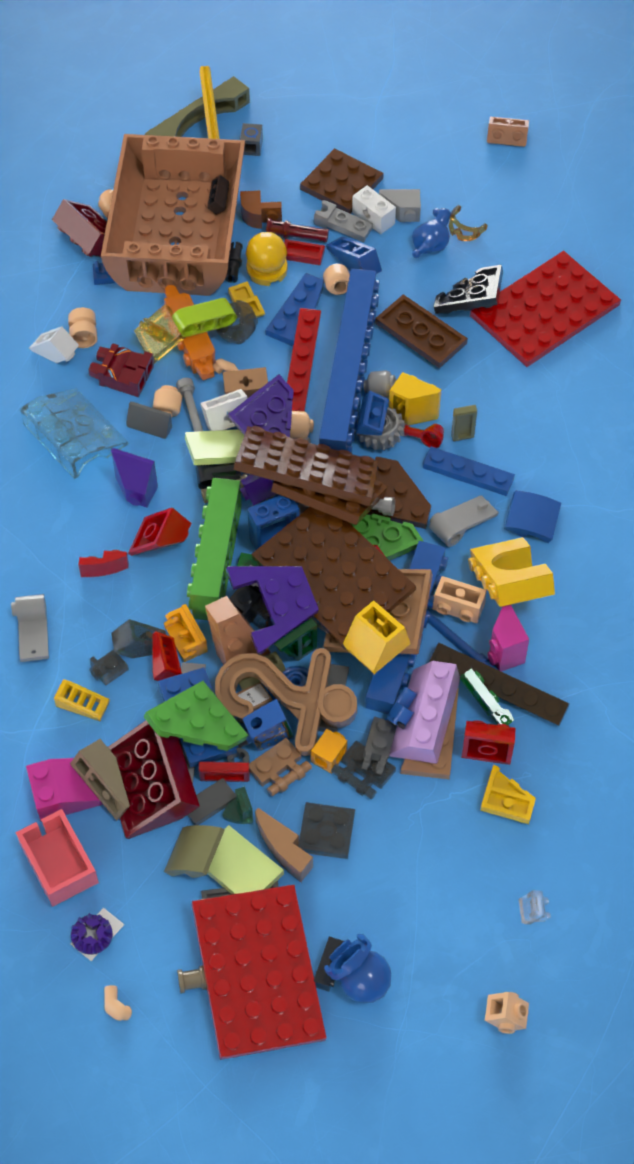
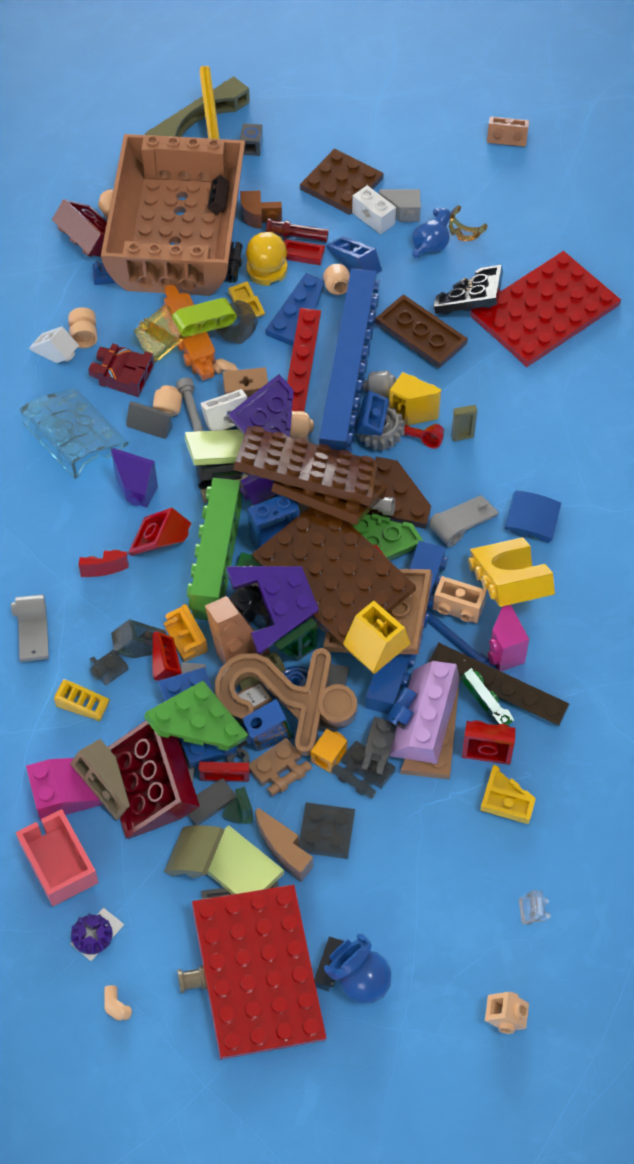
light grey plate [314,200,373,242] -> none
blue plate [423,447,515,496] -> none

